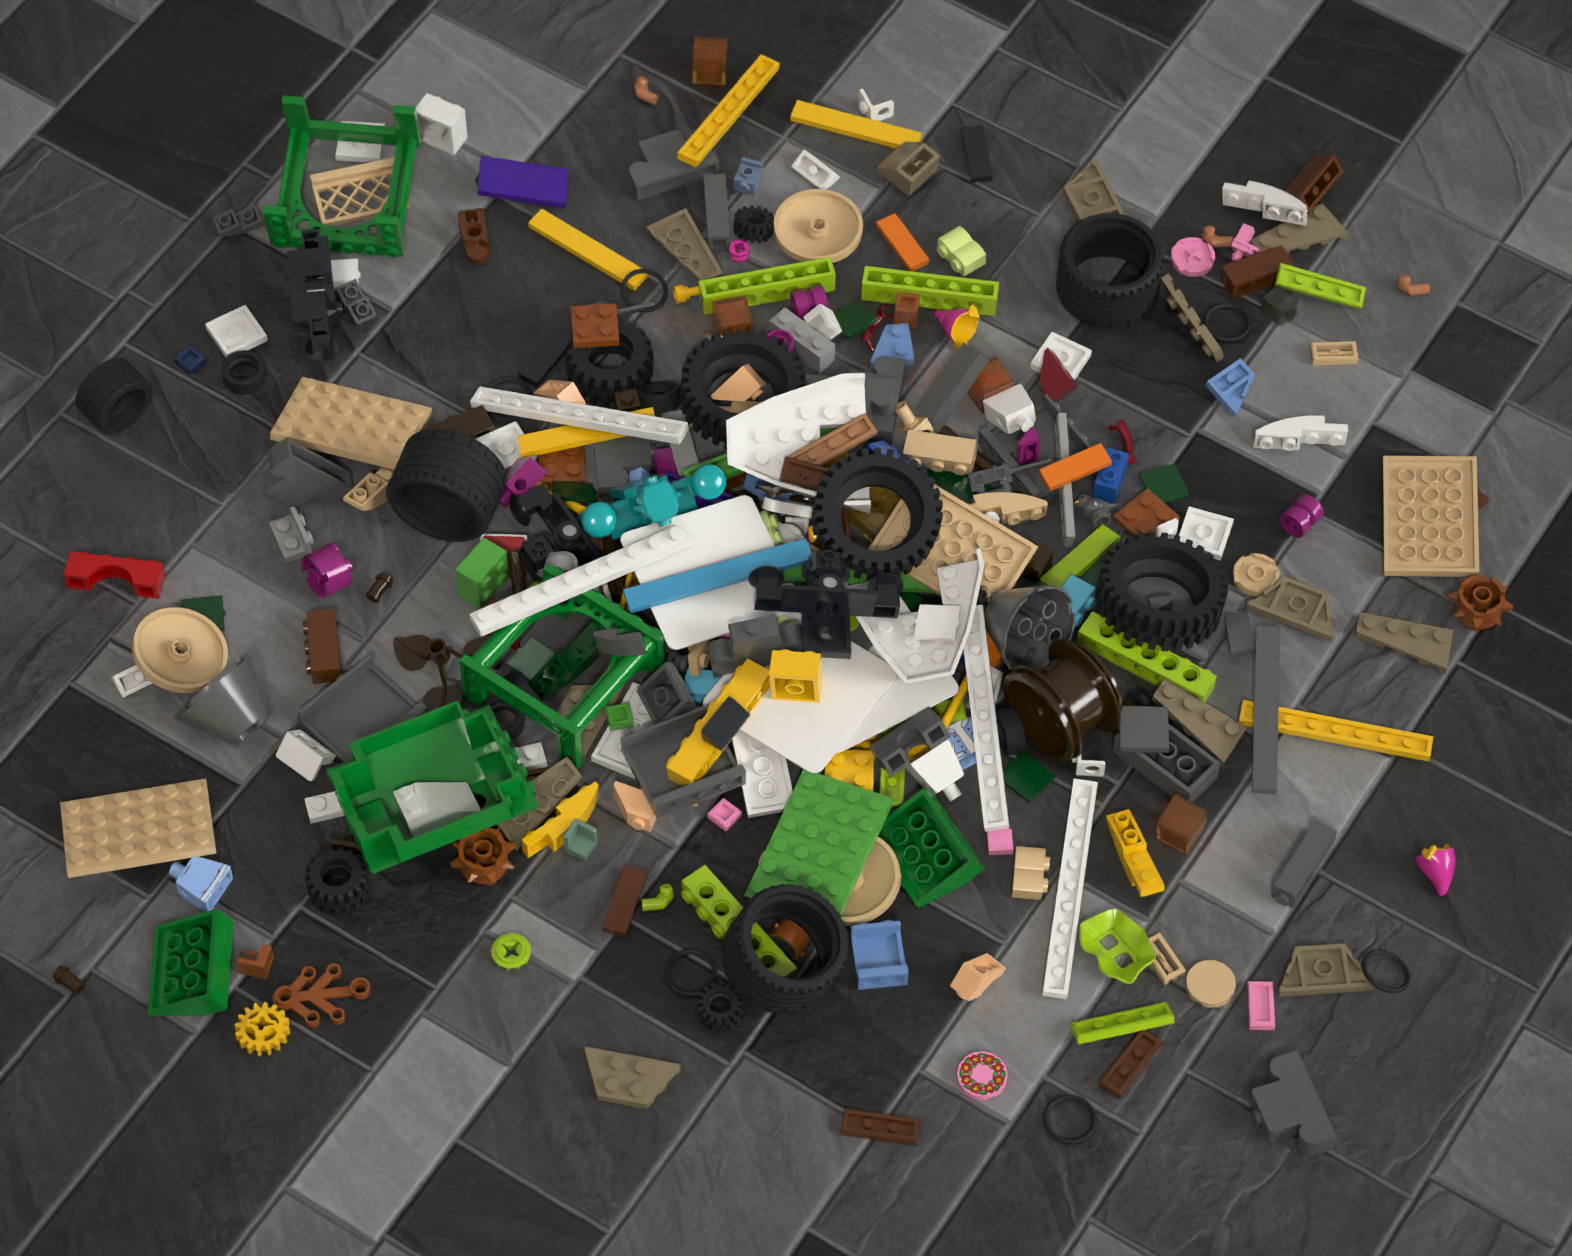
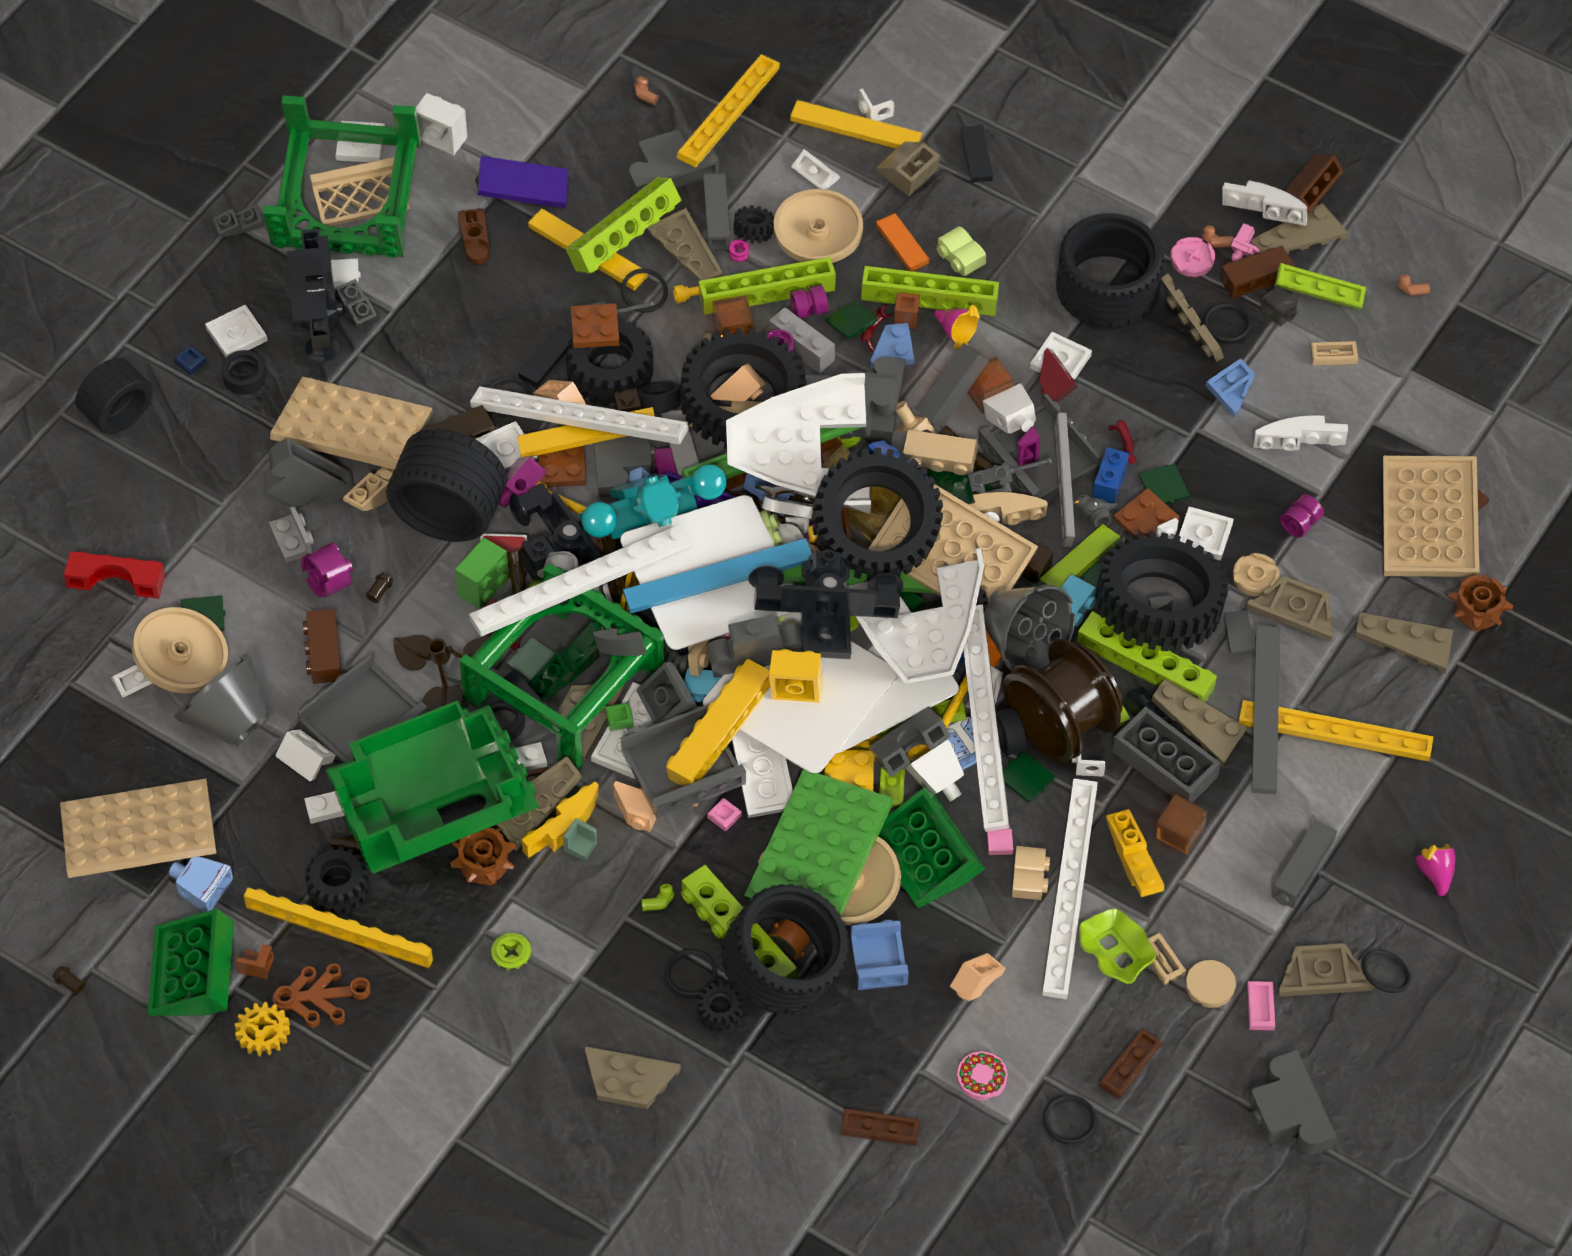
white slope [393,782,481,838] -> none
dark green piece [552,480,597,503] -> none
reddish brown tile [602,865,648,937] -> none
clear orange head [693,37,728,85] -> none
black slope [701,696,750,751] -> none
sand blue brick [734,157,763,196] -> none
reddish brown tile [779,456,829,491] -> none
medium nougat tile [787,413,878,466] -> none
white panel [803,304,842,340] -> none
white piece [913,604,961,641] -> none
orange tile [1039,443,1112,492] -> none
dark tan wing [1063,160,1125,222] -> none
lime tile [1070,1002,1175,1045] -> none
dark grey tile [1119,706,1169,753] -> none
none -> yellow plate [244,888,433,968]
none -> lime brick [565,177,681,274]

